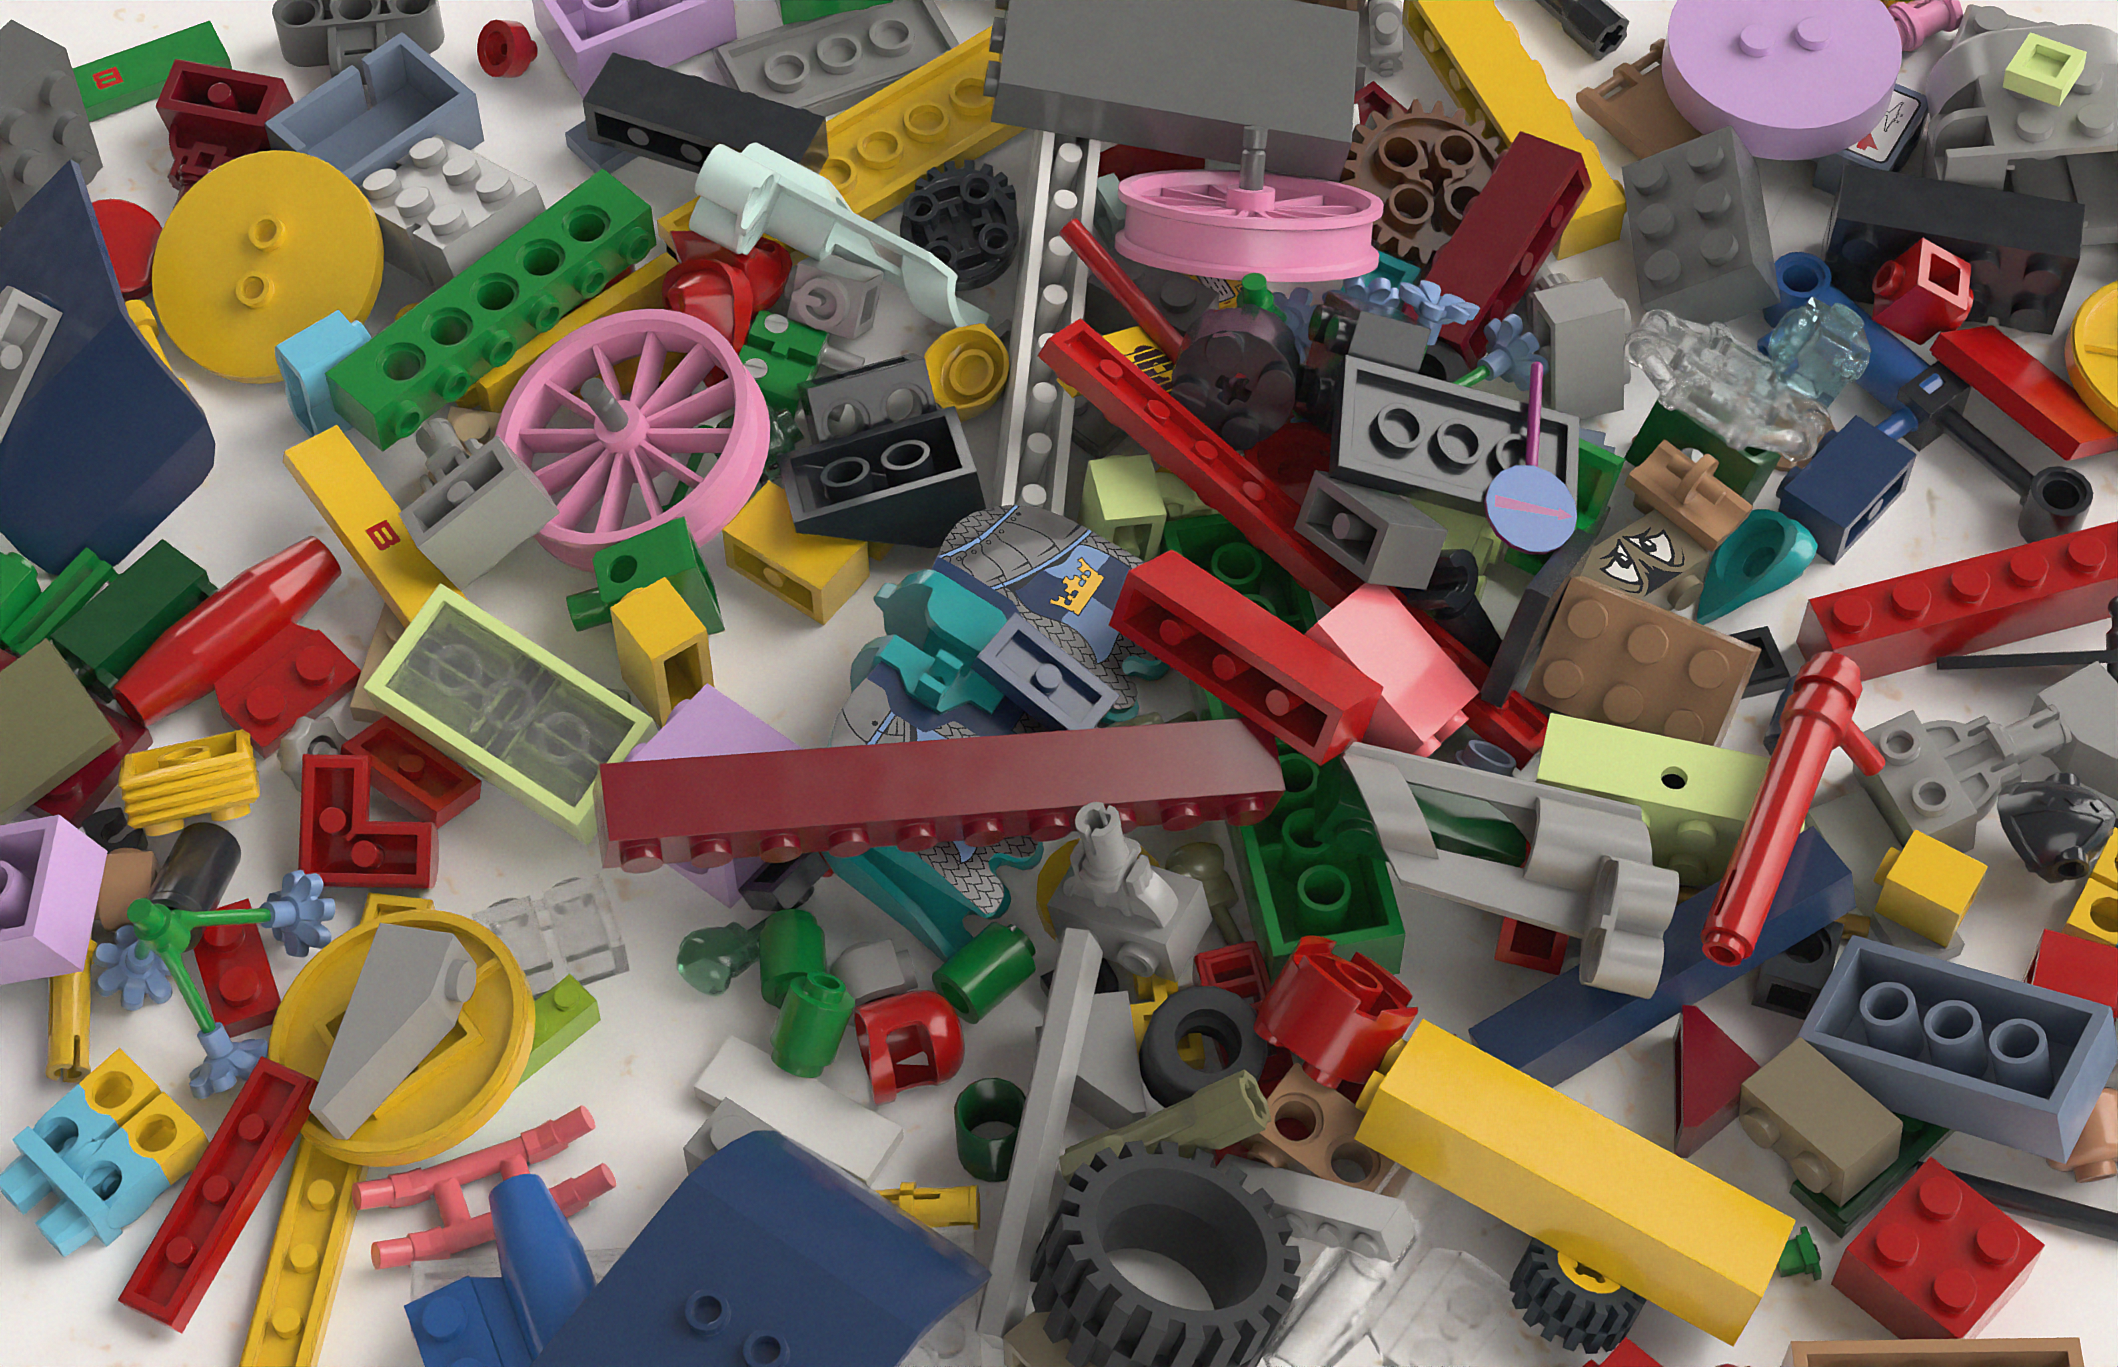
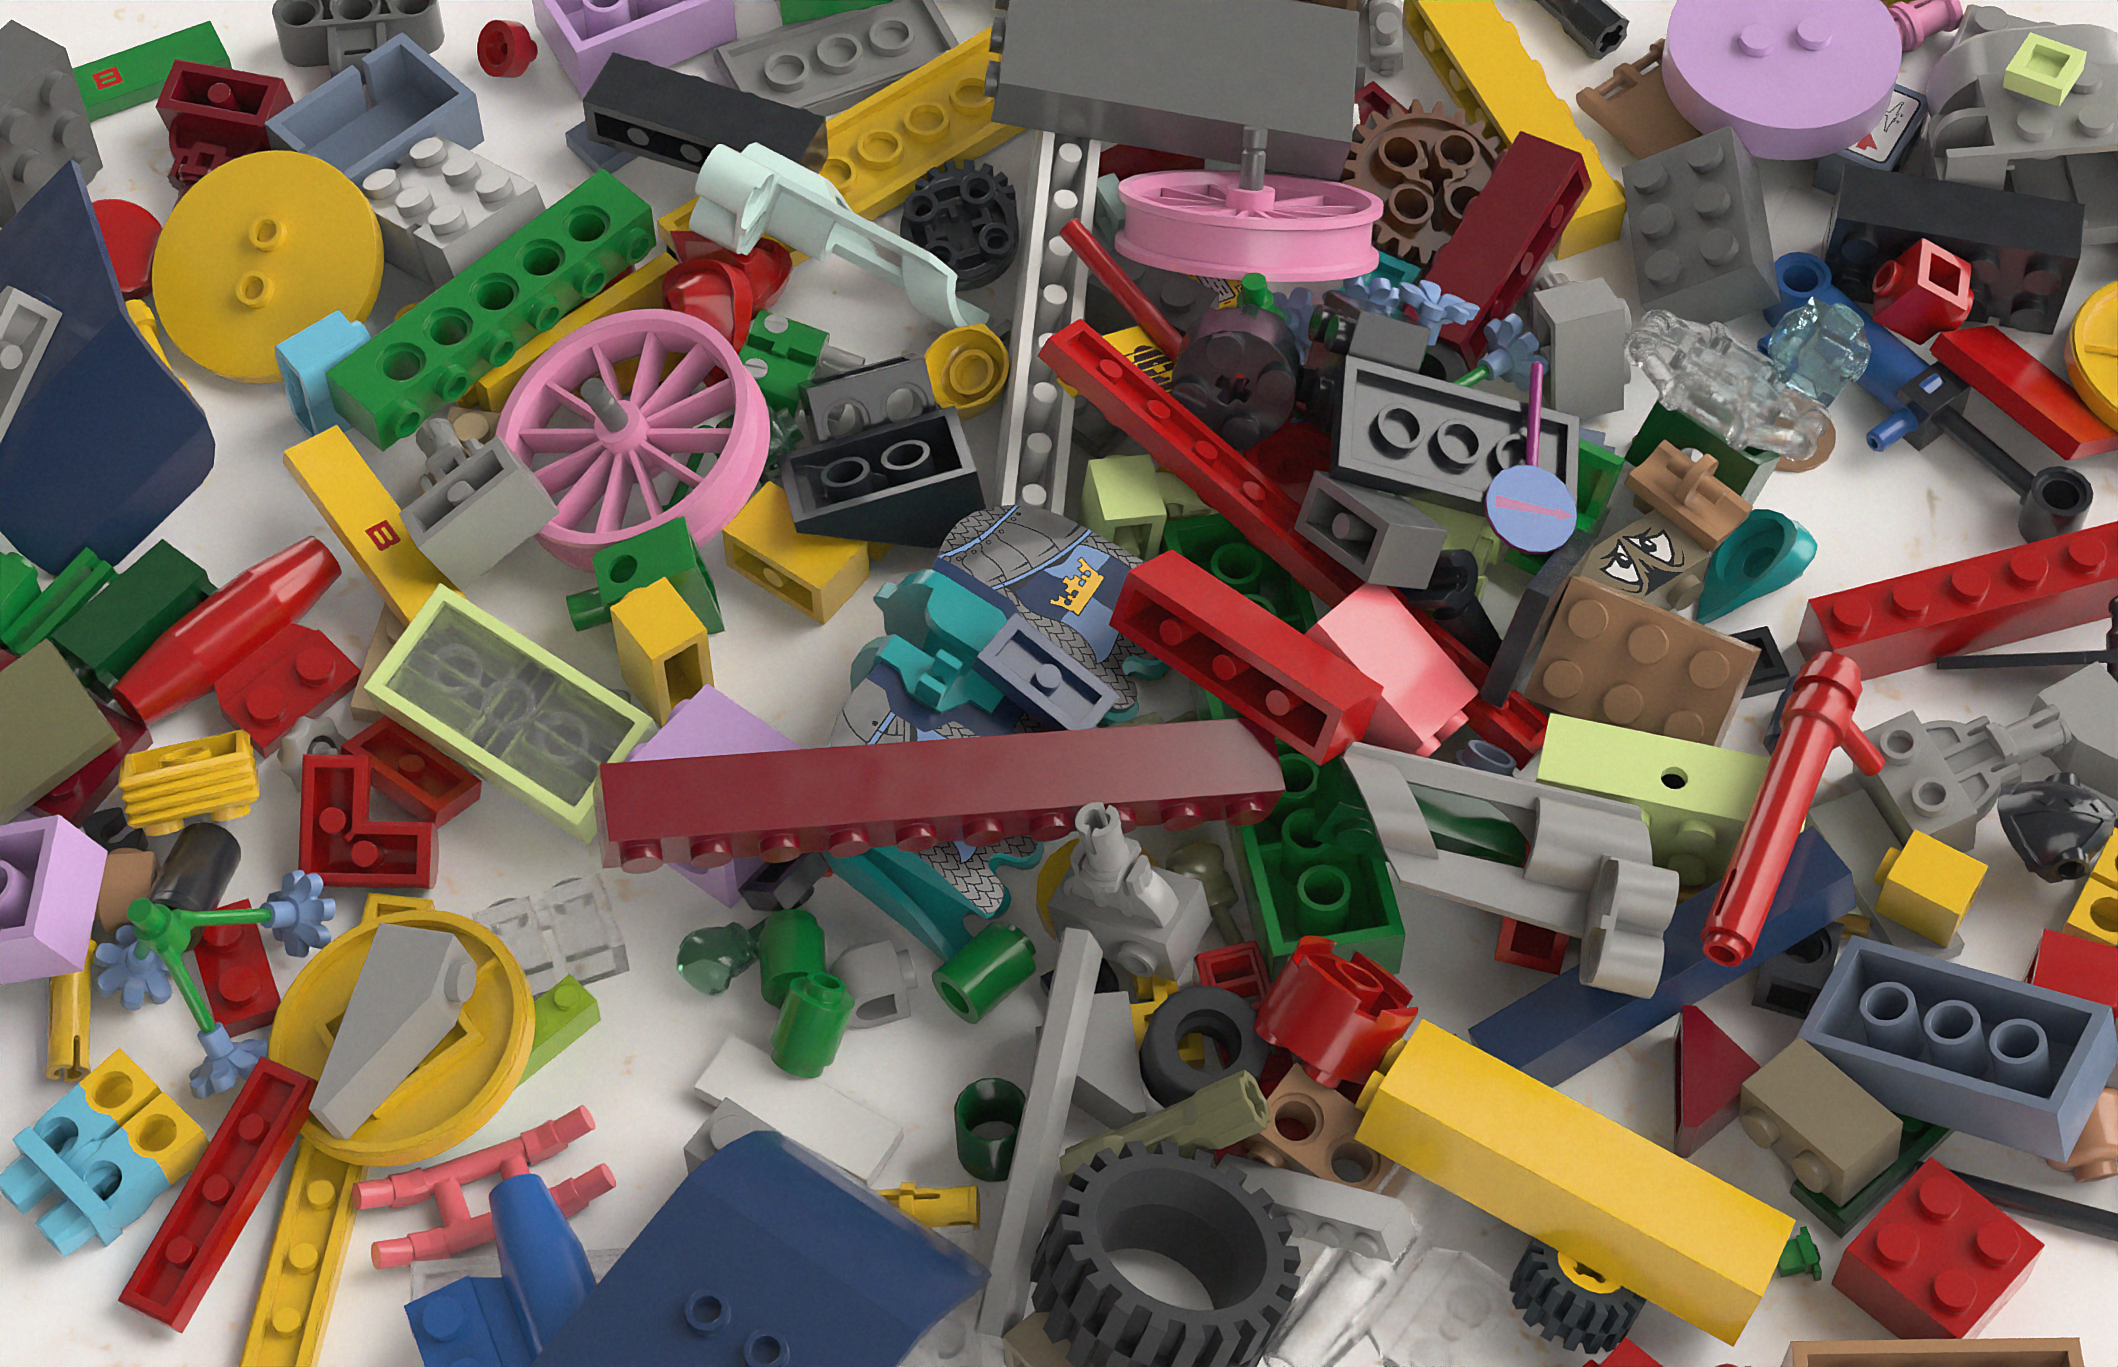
light grey brick [784,255,884,340] -> none
red helmet [853,990,965,1106] -> none
dark blue brick [1776,415,1917,565] -> none

